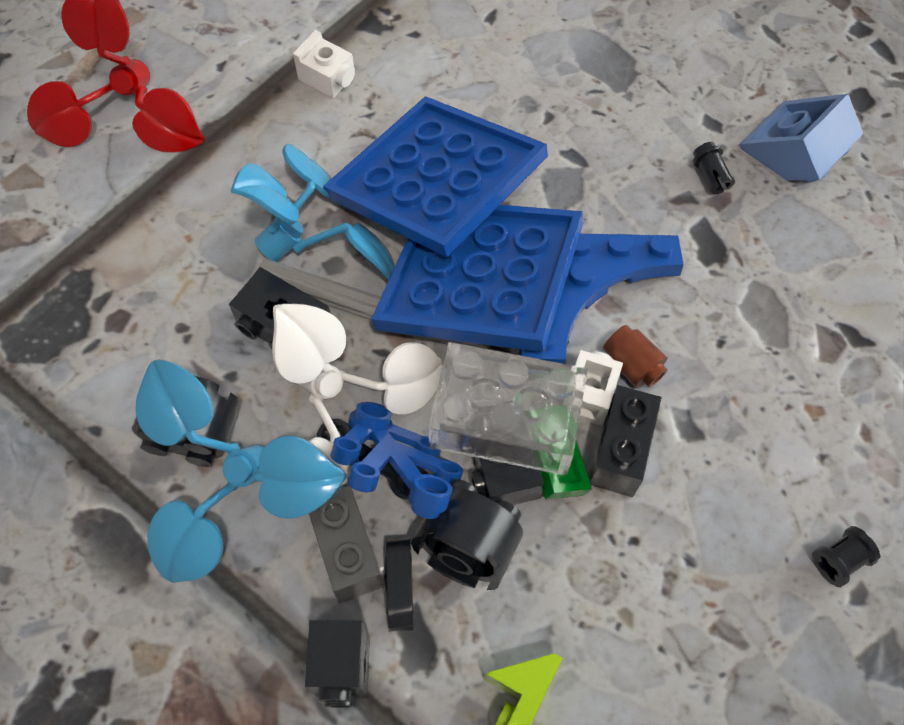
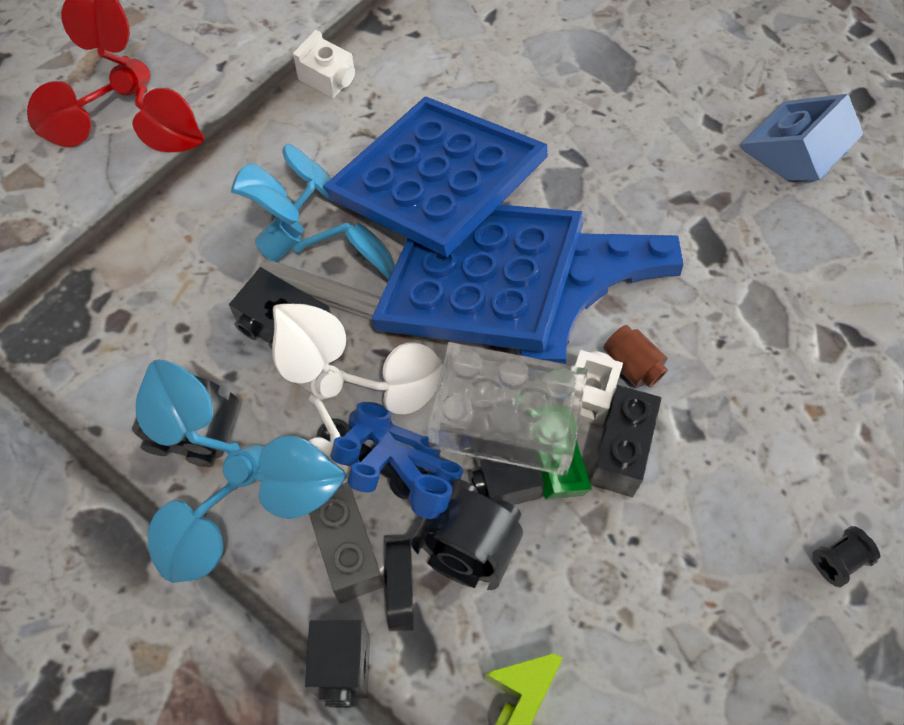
black pin [693,142,735,194] -> none

